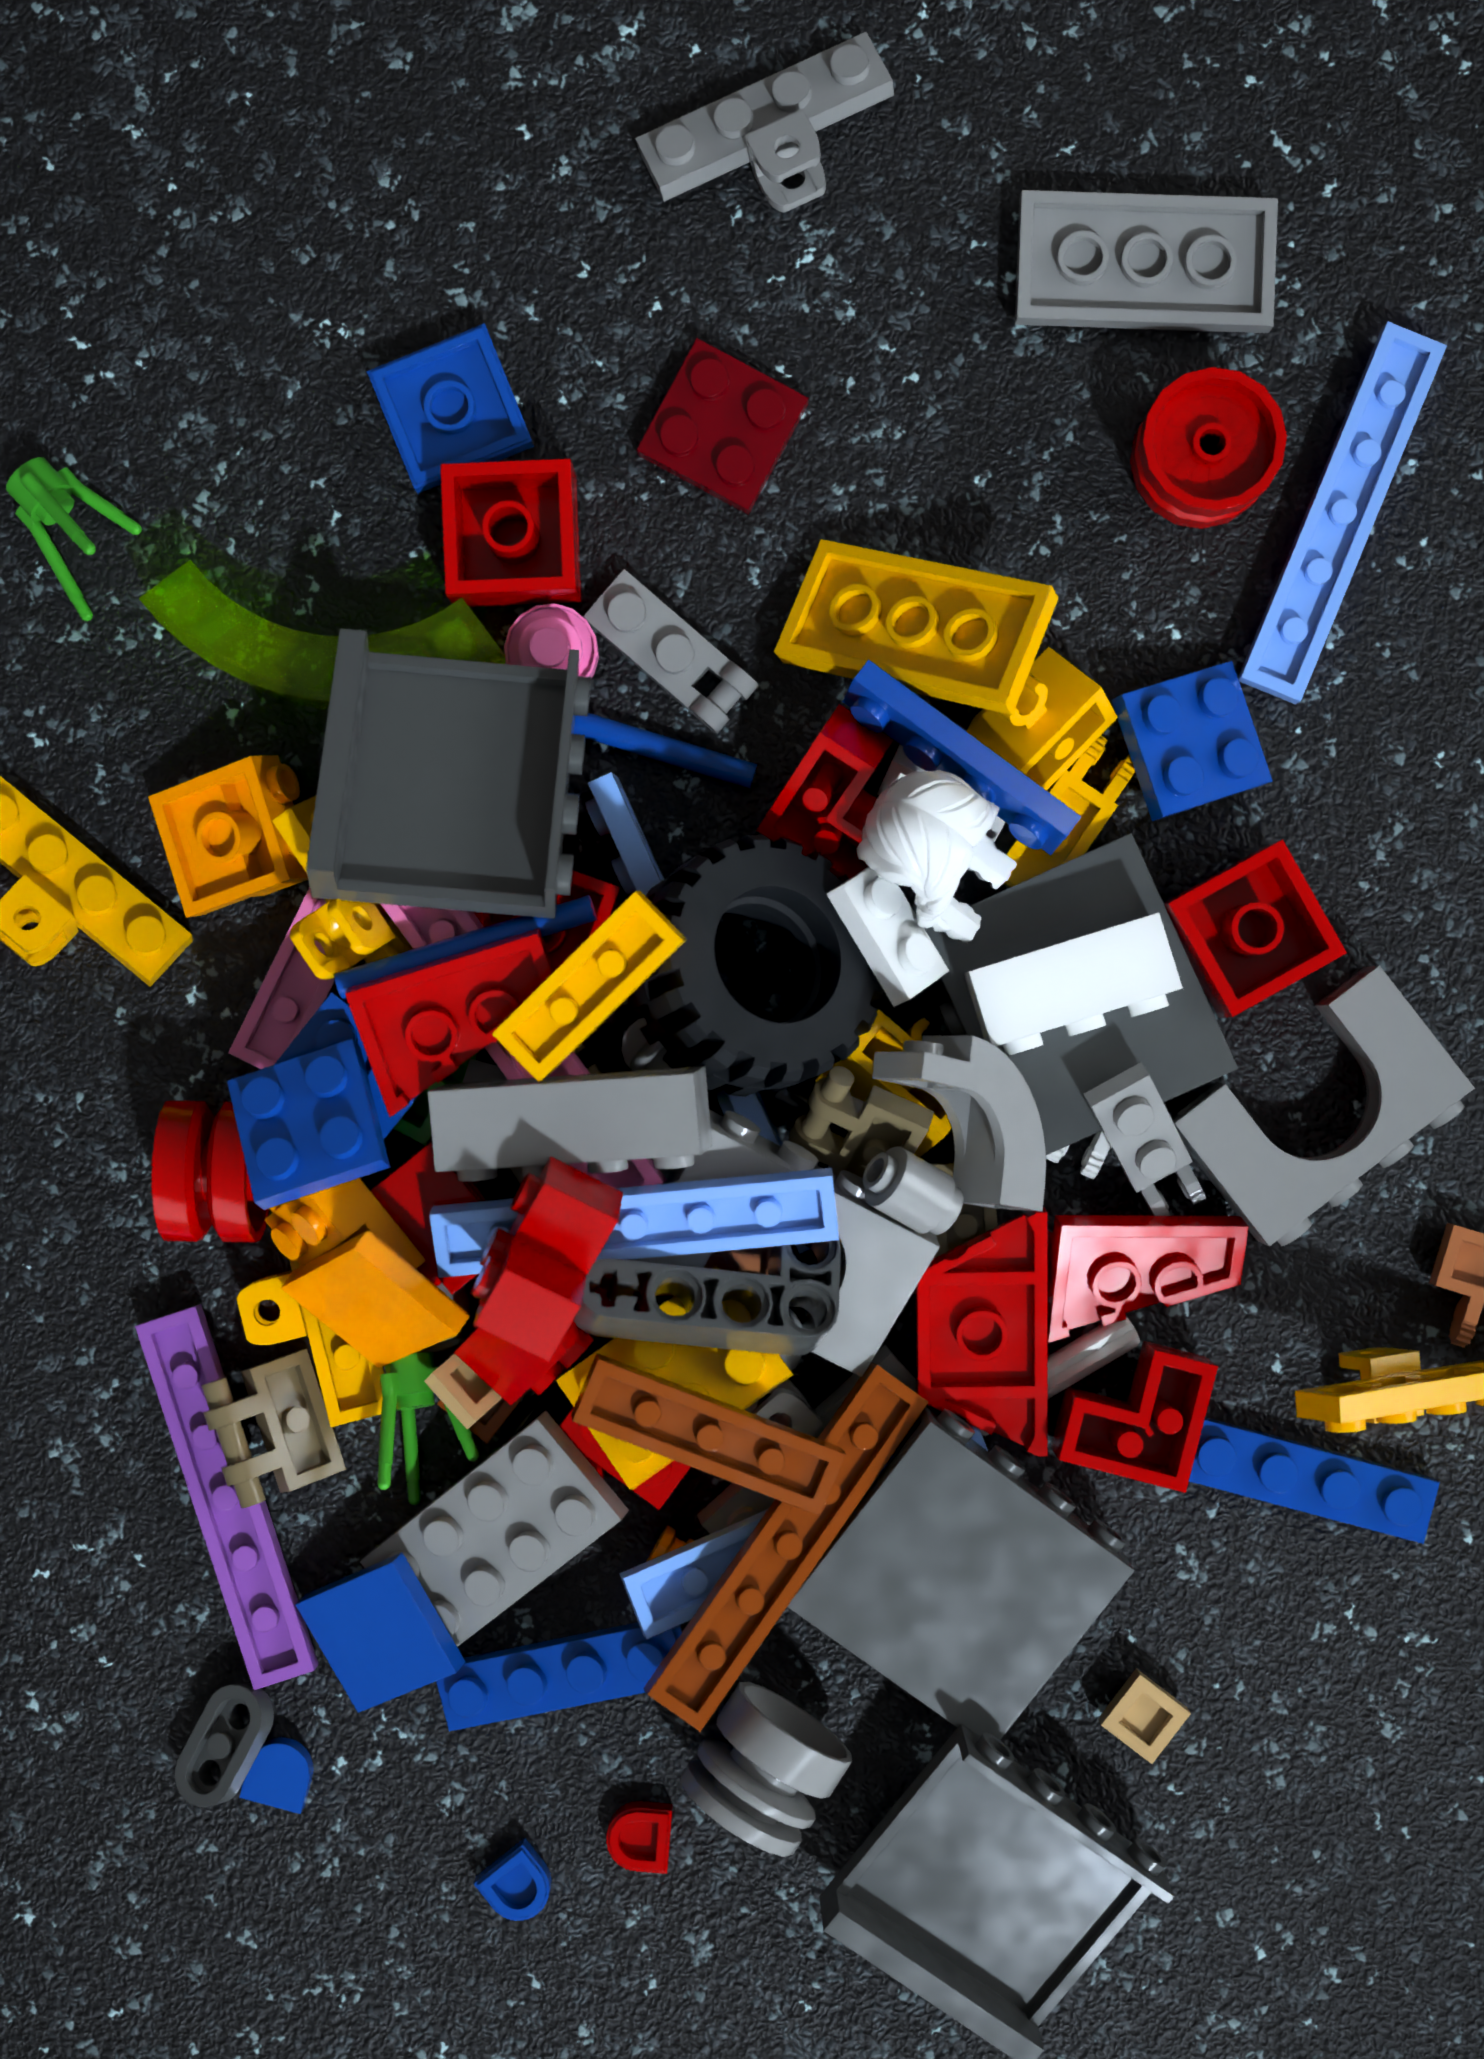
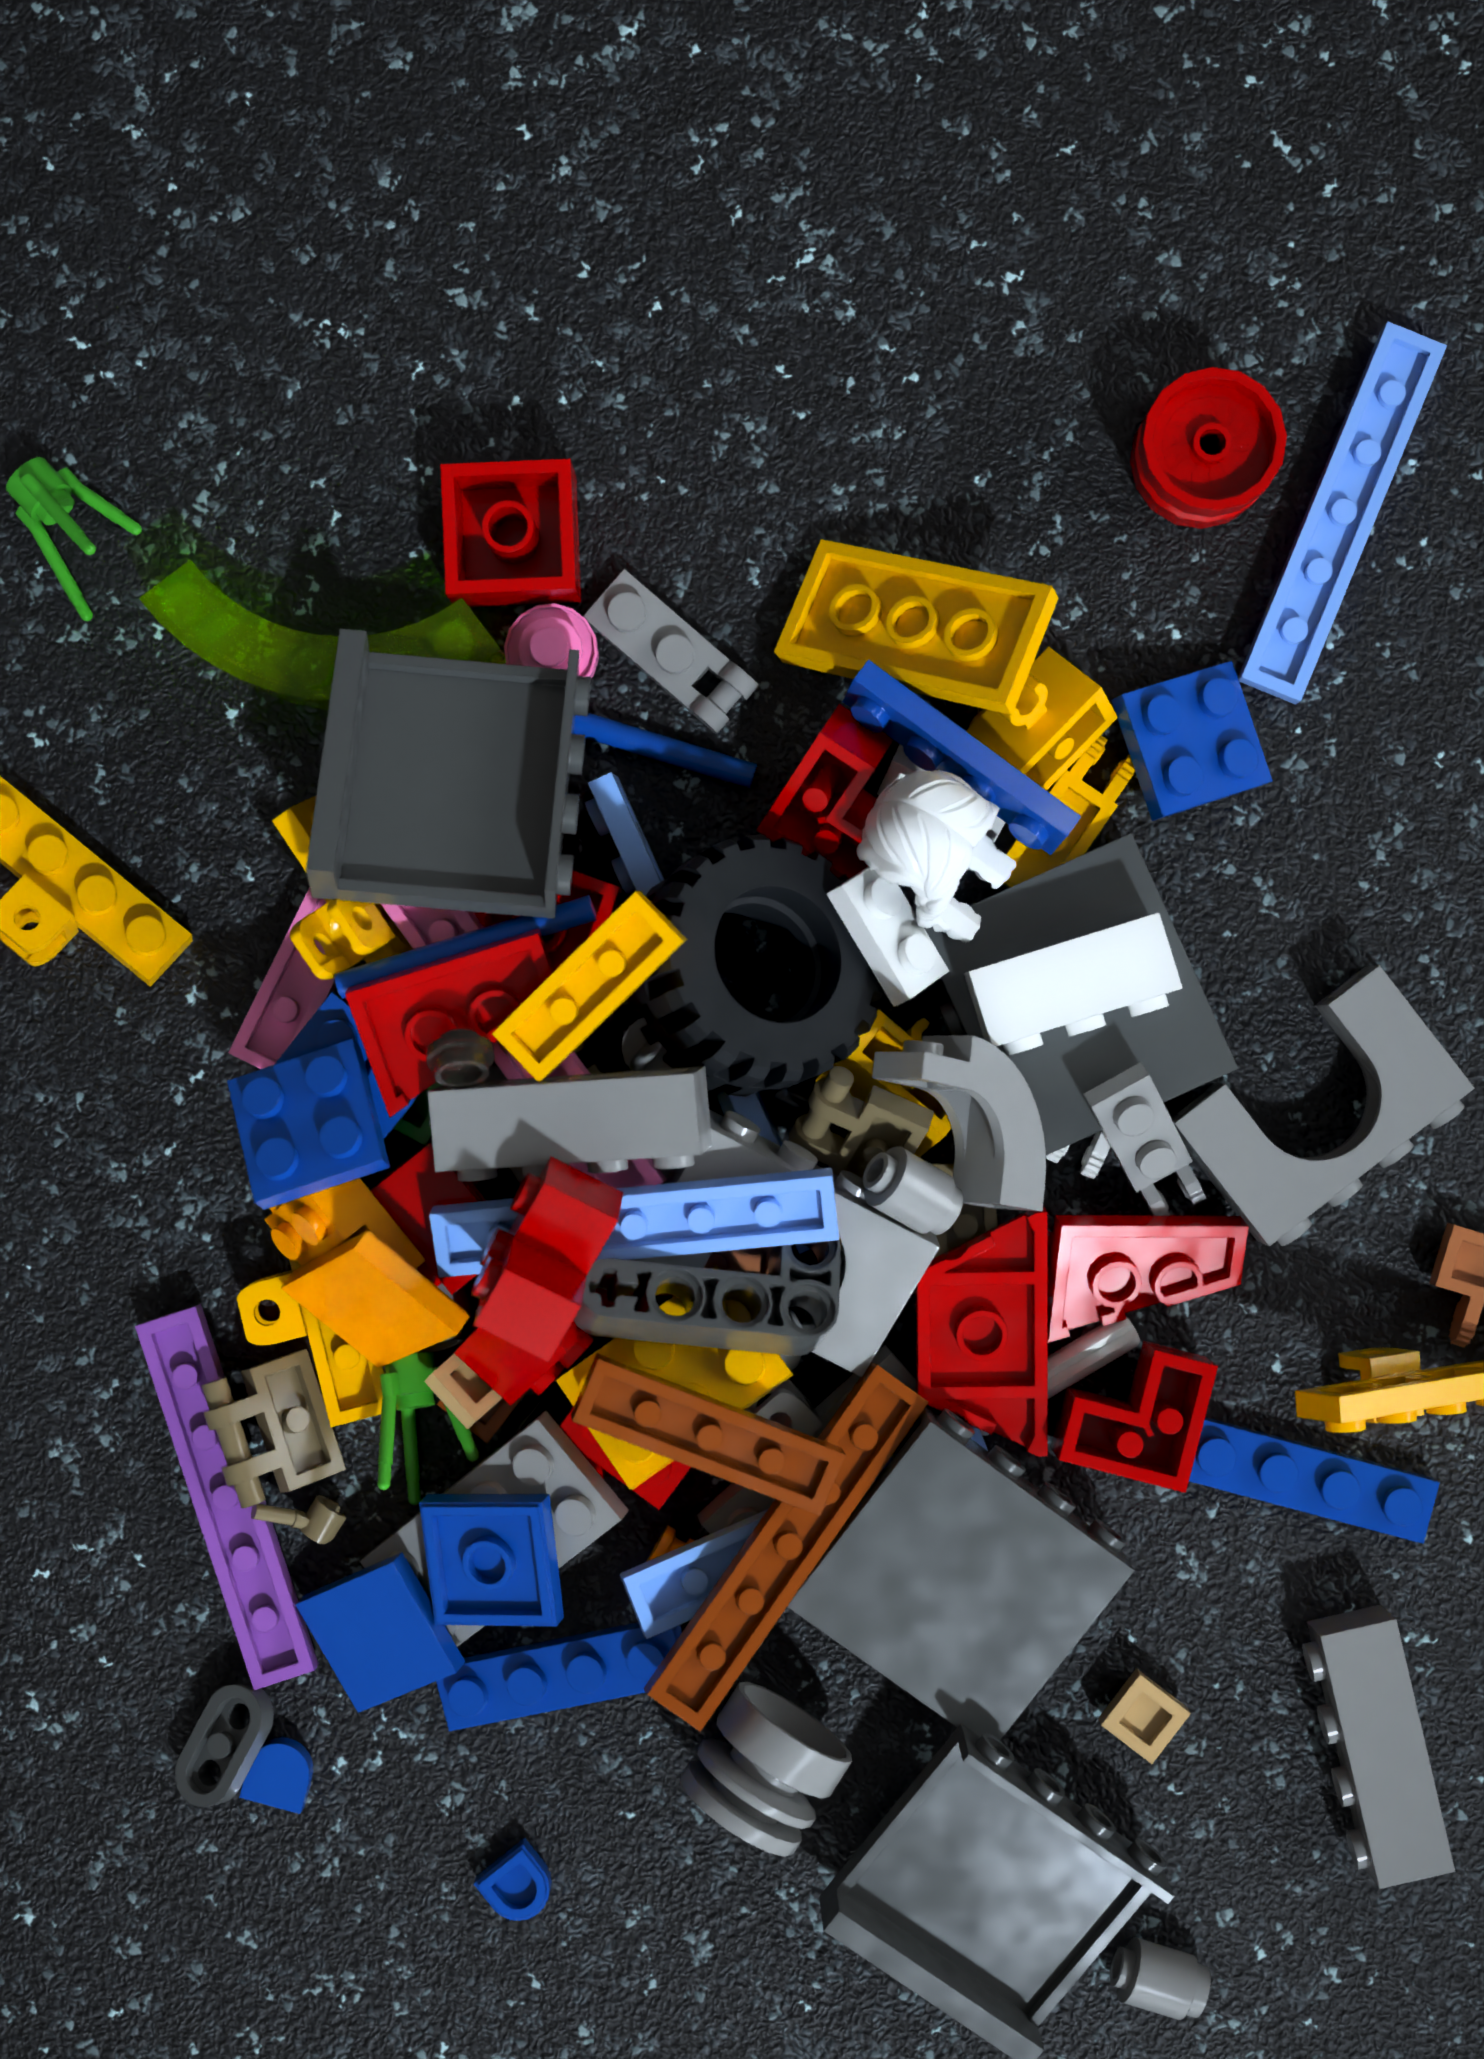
light orange plate [148,755,308,918] -> none
red wheel [151,1100,269,1242] -> none
blue plate [367,323,534,494] -> none
red tile [606,1801,673,1874] -> none
light grey plate [635,32,894,212] -> none
dark red plate [637,338,809,515] -> none
light grey plate [1015,190,1278,333] -> none
red brick [1164,839,1347,1018] -> none
none -> dark tan hand [251,1495,346,1544]
none -> blue tile [419,1494,564,1627]
none -> clear smoke plate [426,1029,495,1088]
none -> light grey brick [1110,1937,1211,2020]
none -> light grey brick [1302,1604,1455,1889]

